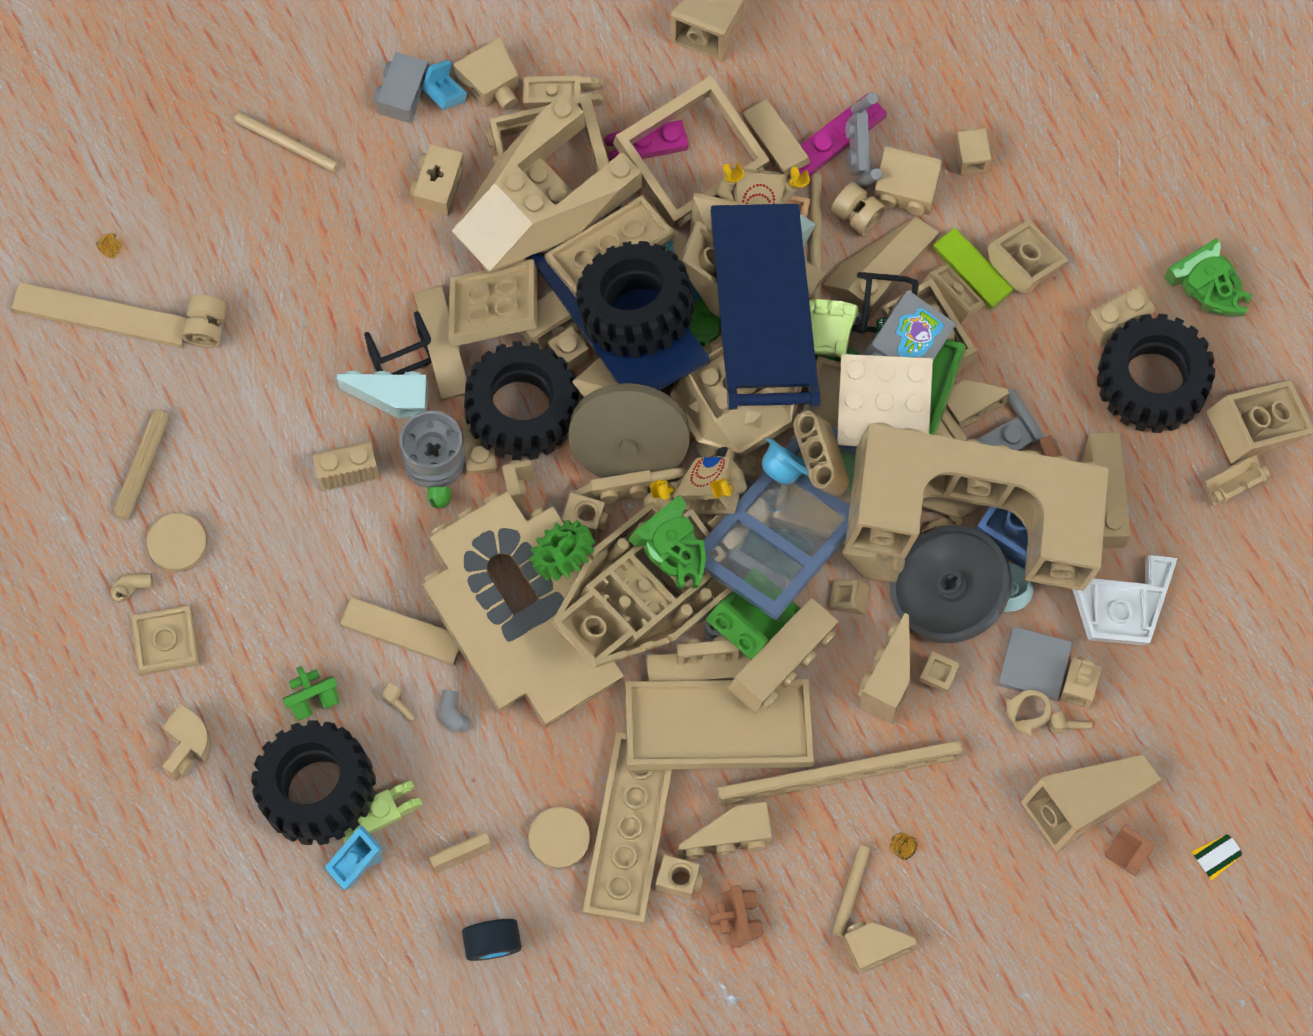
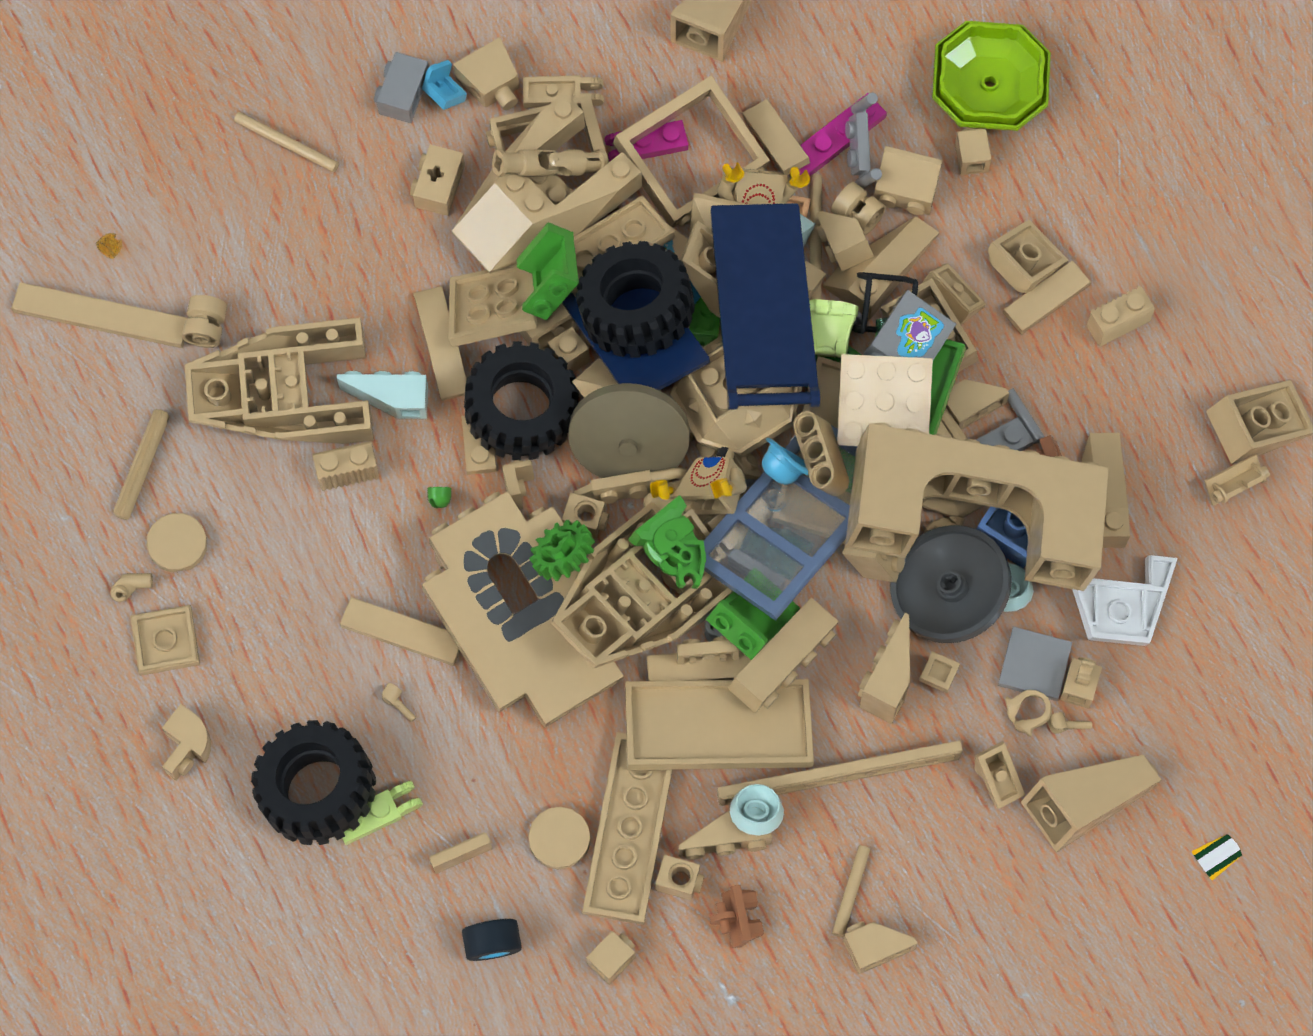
bright green hips [282,666,339,721] -> none
medium azure slope [324,825,383,890] -> none
black piece [364,311,432,375] -> none
light grey wheel [399,411,465,488] -> none
light grey arm [440,690,470,733] -> none
tan slope [829,579,869,615] -> none
clear yellow hinge [890,832,918,860] -> none
lime tile [933,227,1014,310] -> none
black tyre [1097,314,1216,433] -> none
nougat panel [1105,824,1156,876] -> none
bright green piece [1164,238,1252,316] -> none
none -> tan wedge [184,317,374,444]
none -> tan piece [492,149,608,177]
none -> bright green panel [516,222,579,320]
none -> tan brick [586,931,635,985]
none -> light aqua hat [729,784,784,836]
none -> tan slope [816,211,874,271]
none -> lime rock [932,21,1051,131]
none -> tan slope [974,741,1025,809]
none -> tan tile [1003,260,1091,335]

